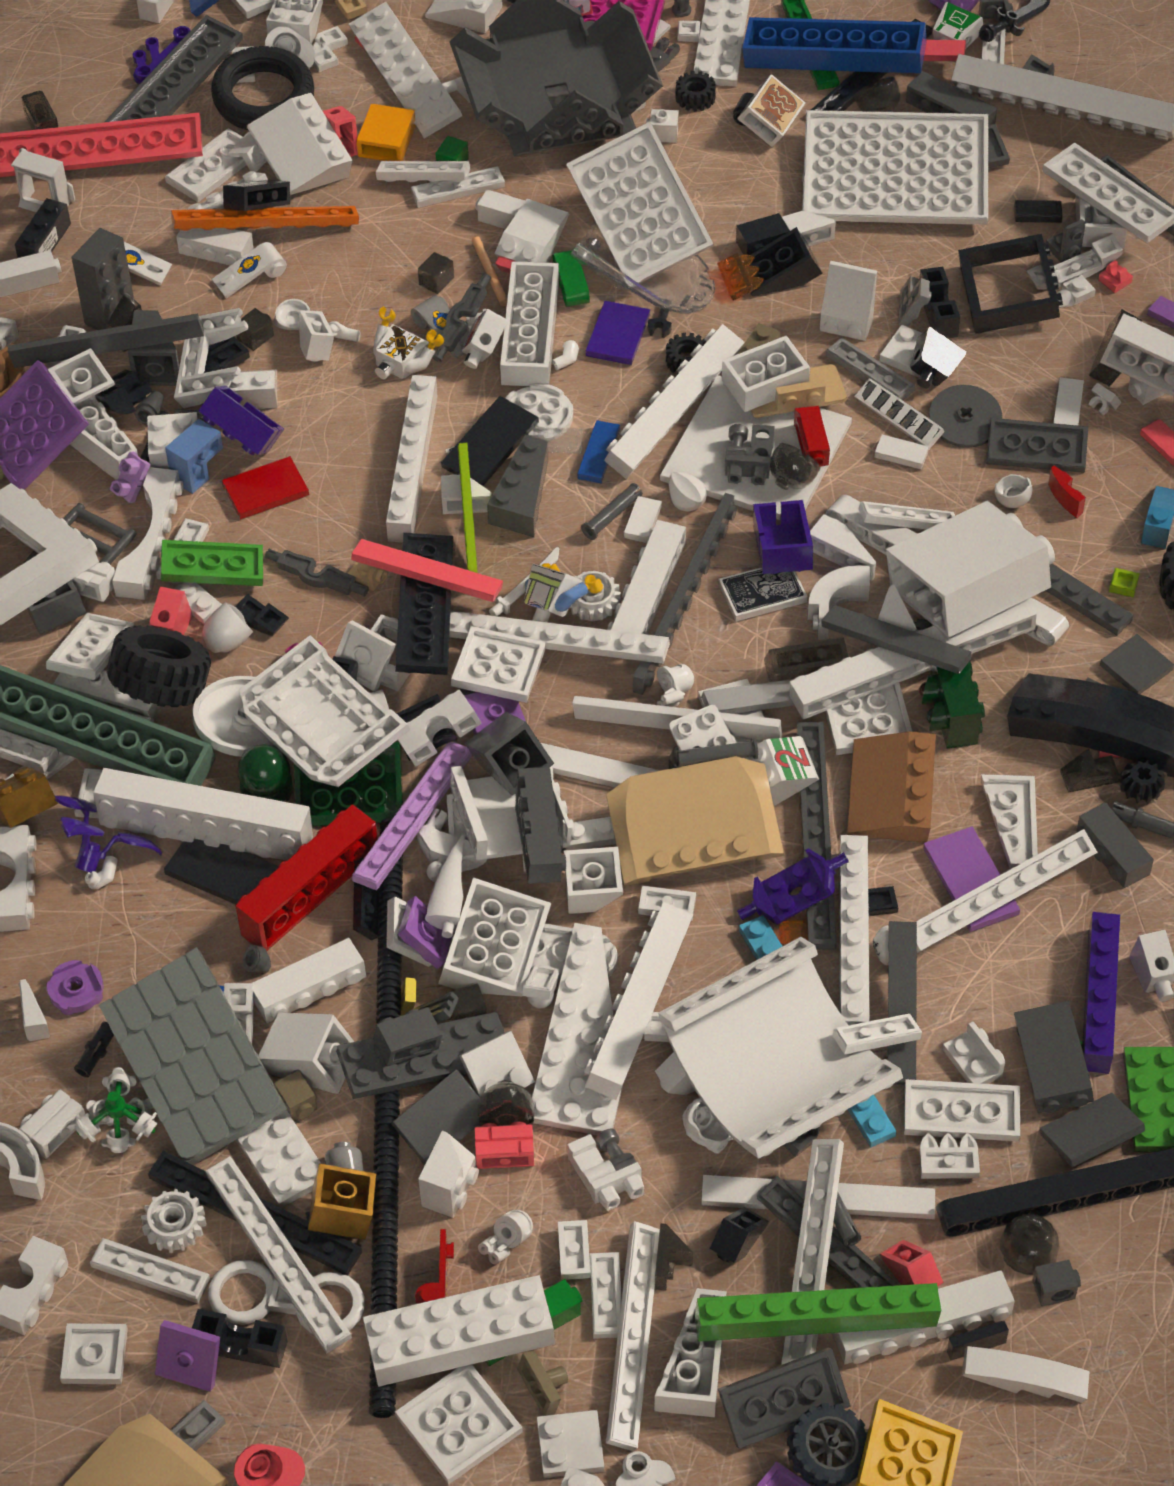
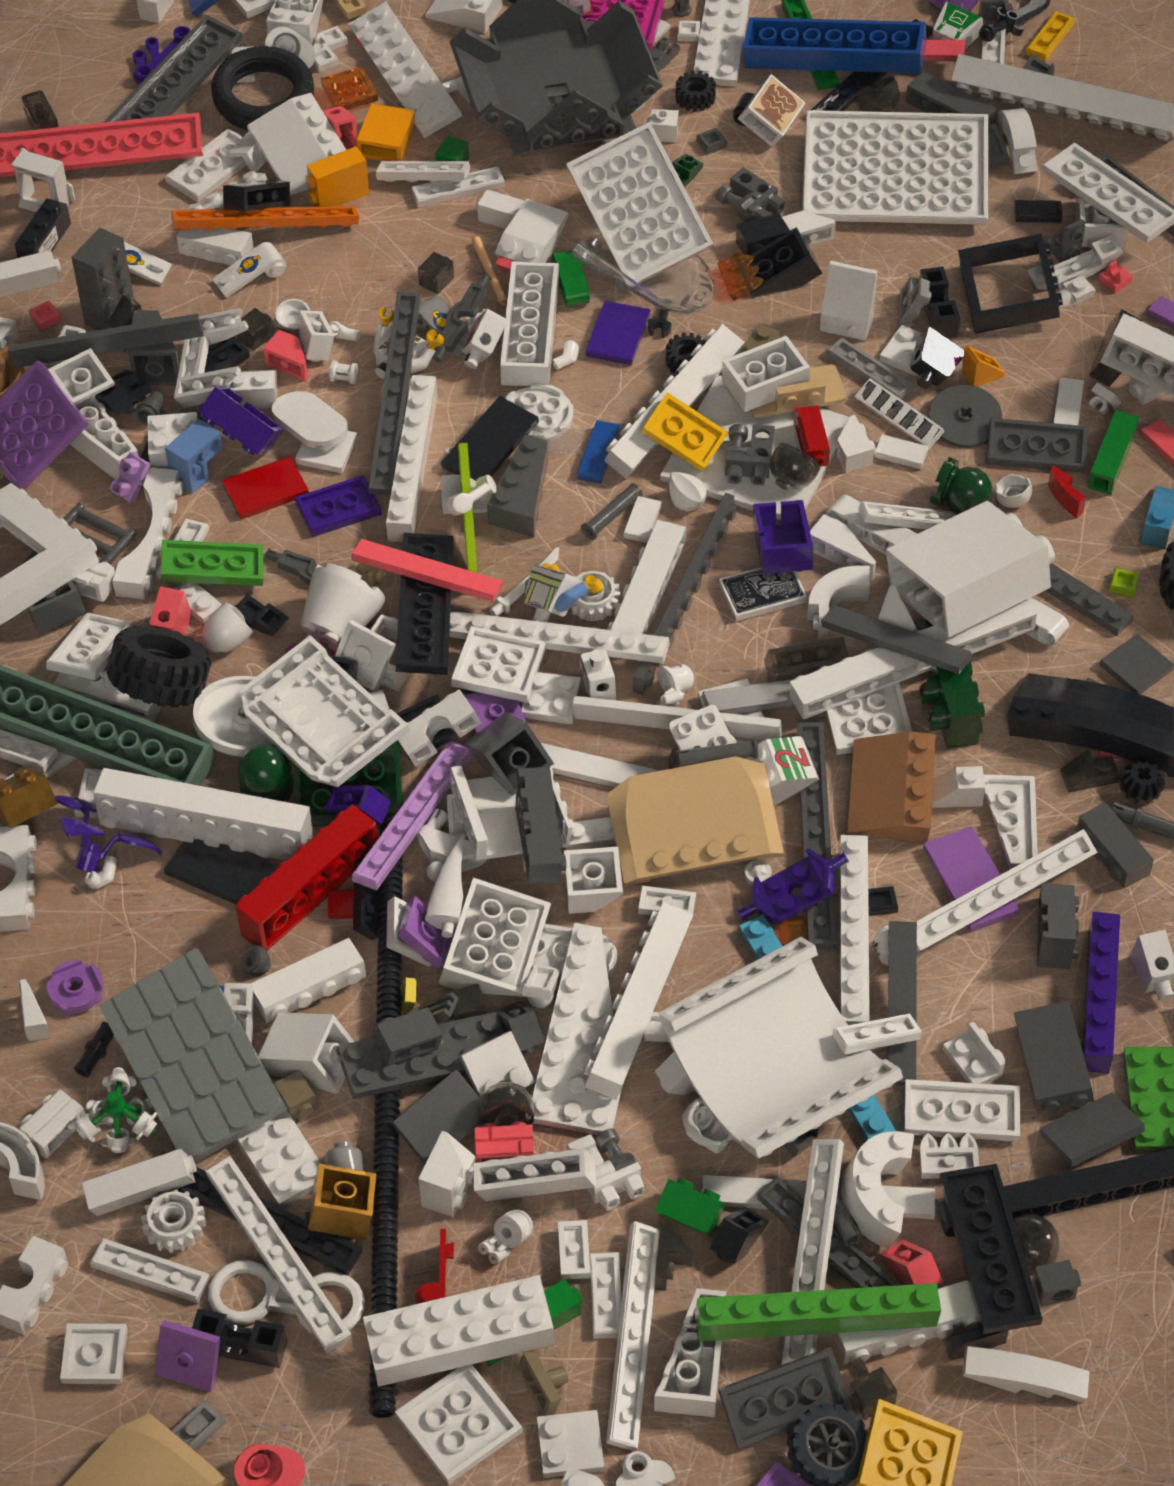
none -> coral plate [28,301,62,331]
none -> white brick [82,1149,197,1216]
none -> coral slope [263,330,308,381]
none -> white tile [272,391,348,448]
none -> dark purple tile [294,475,382,537]
none -> white plate [295,431,357,474]
none -> white cone [301,563,385,652]
none -> light orange brick [305,146,369,207]
none -> clear orange plate [321,66,378,110]
none -> dark purple slope [324,785,391,825]
none -> red tile [328,890,354,919]
none -> white bush [329,360,358,385]
none -> dark grey plate [369,291,421,495]
none -> white bar [447,474,497,516]
none -> white brick [474,1148,596,1202]
none -> dark grey slope [494,1001,544,1053]
none -> white plate [522,672,581,725]
none -> white torso [579,649,616,700]
none -> yellow plate [641,392,729,472]
none -> green brick [655,1177,726,1237]
none -> dark green slope [672,154,704,187]
none -> dark grey tile [696,128,727,155]
none -> dark grey hips [716,167,785,222]
none -> white tile [744,860,772,887]
none -> white slope [836,415,876,473]
none -> white brick [840,1131,914,1249]
none -> clear smoke brick [848,1357,898,1420]
none -> dark green tile [930,457,994,514]
none -> white slope [932,766,985,808]
none -> black plate [939,1164,1043,1334]
none -> light orange slope [961,345,1006,387]
none -> white arch [997,108,1037,175]
none -> yellow tile [1025,11,1075,62]
none -> dark grey wedge [1037,883,1079,969]
none -> green brick [1088,410,1139,495]

